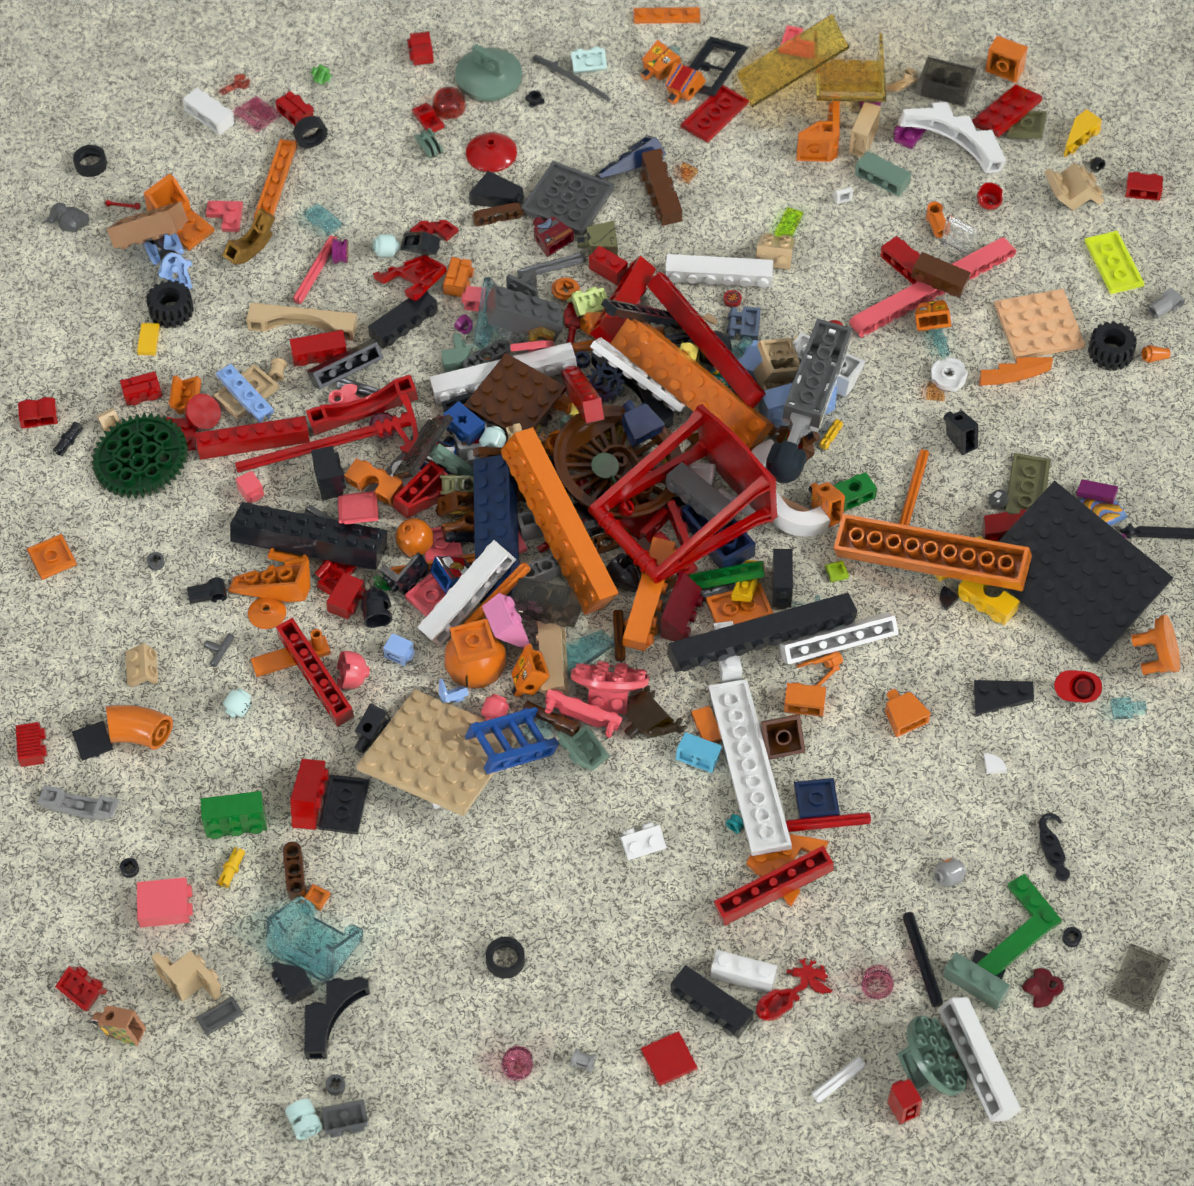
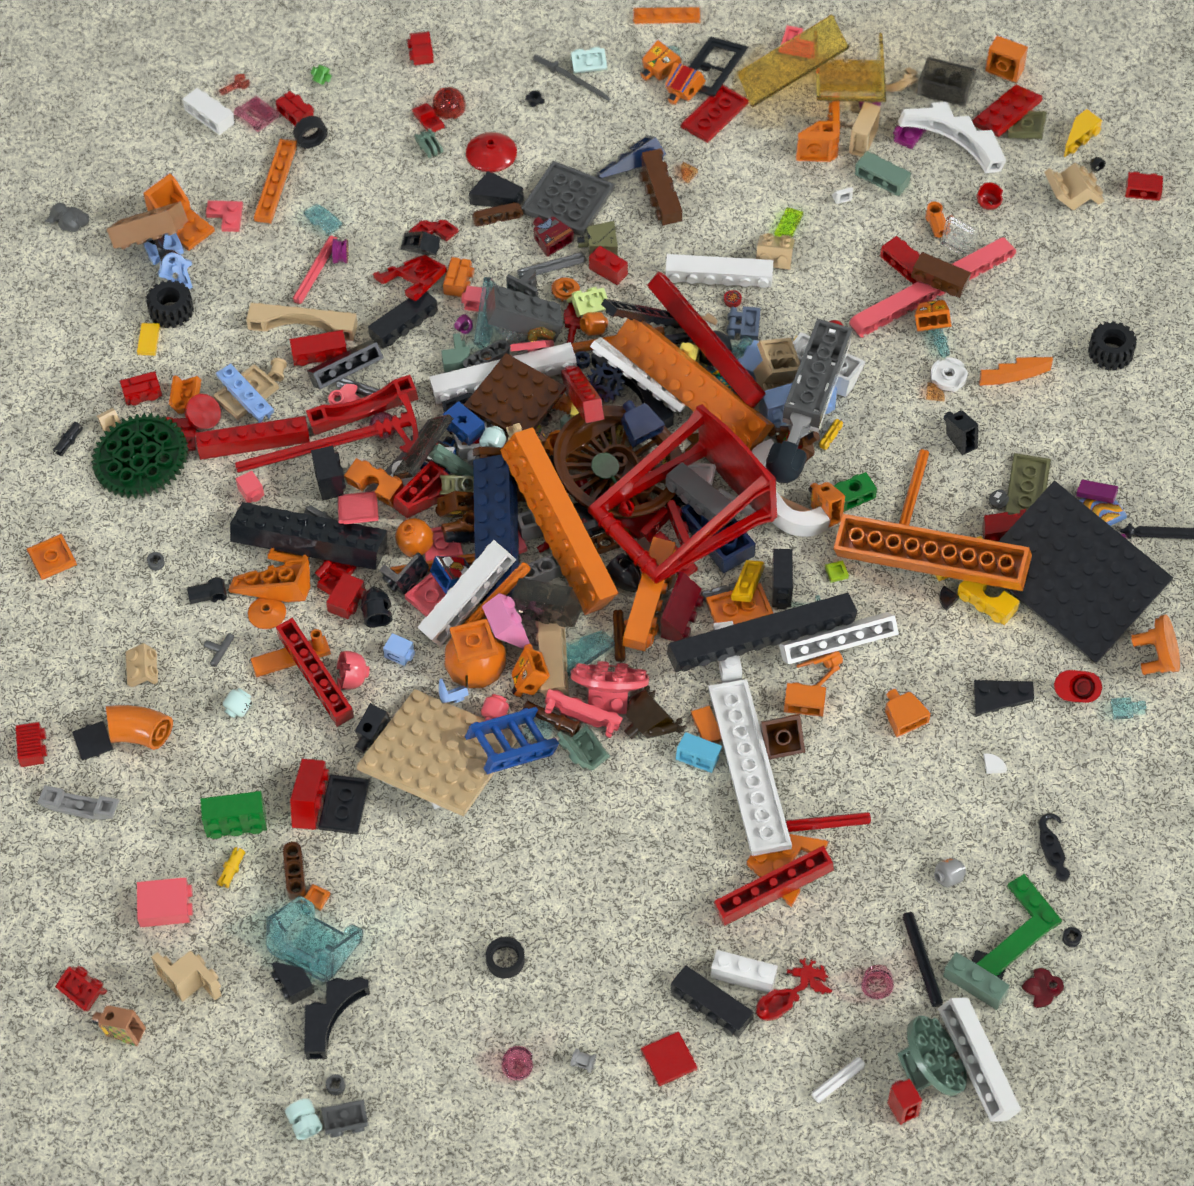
red brick [18,397,58,429] -> none
black tyre [73,145,107,177] -> none
red hinge [105,200,141,210] -> none
black bush [120,858,139,878] -> none
dark grey tile [196,996,243,1036] -> none
pearl gold arch [222,209,276,265] -> none
light aqua head [373,234,399,257] -> none
green plant [373,574,391,591] -> none
sand green bracket [455,44,522,101] -> none
red brick [589,255,656,343] -> none
white bracket [618,822,667,860] -> none
green tile [689,561,765,589] -> none
teal bush [725,814,744,834] -> none
dark blue plate [794,778,840,819] -> none
light nougat plate [994,289,1085,360] -> none
neon yellow tile [1084,230,1144,294] -> none
clear smoke tile [1109,943,1170,1014] -> none
orange cone [1142,345,1170,363] -> none
light grey piece [1147,288,1185,319] -> none

